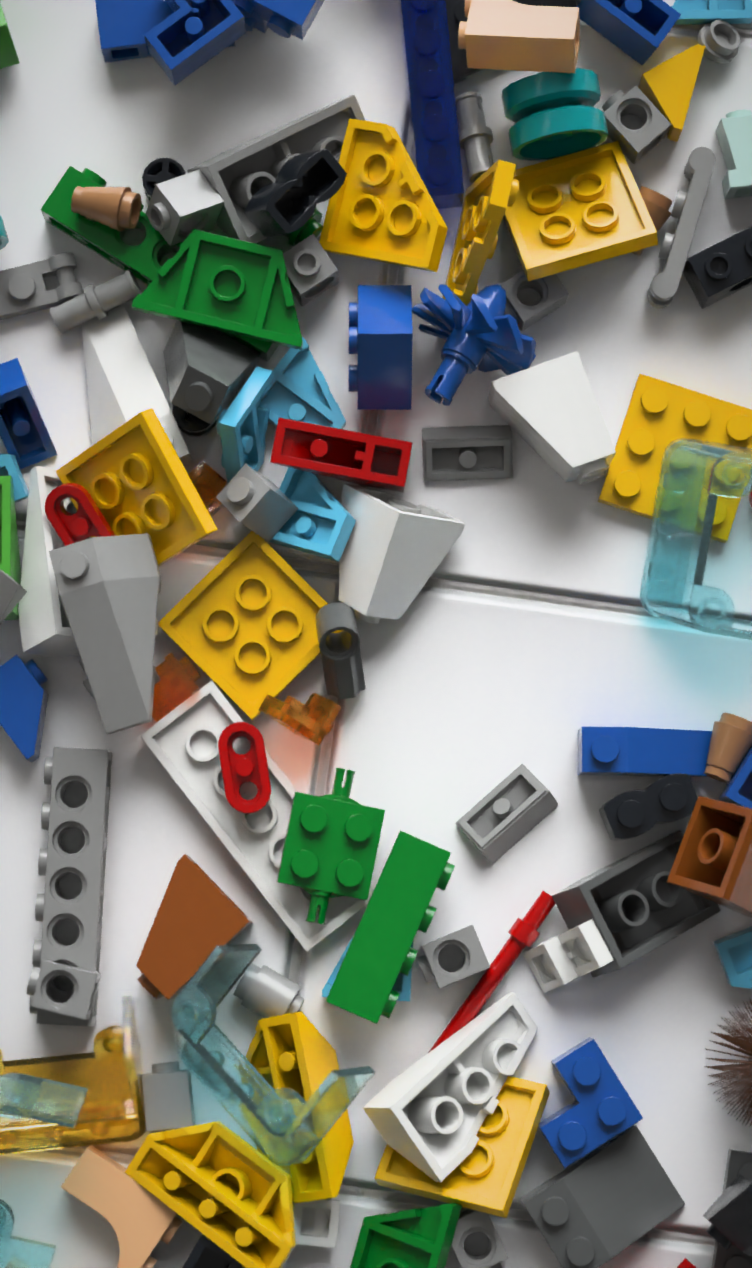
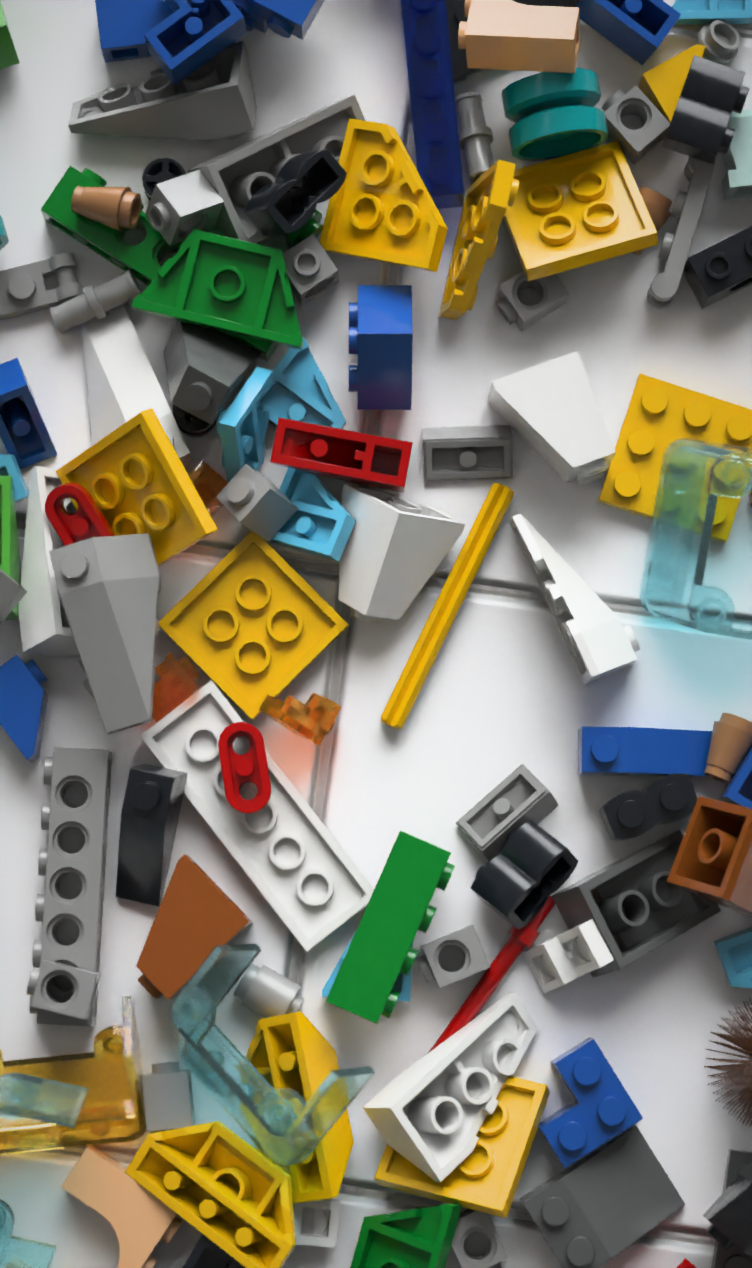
green plate [276,768,385,925] -> none
dark grey piece [315,602,366,700] -> none
blue piece [411,284,536,406] -> none
none -> light grey wedge [68,41,257,141]
none -> black slope [116,763,188,907]
none -> yellow axle [381,483,514,730]
none -> black brick [471,820,578,930]
none -> white wedge [510,514,640,686]
none -> black brick [662,55,750,164]

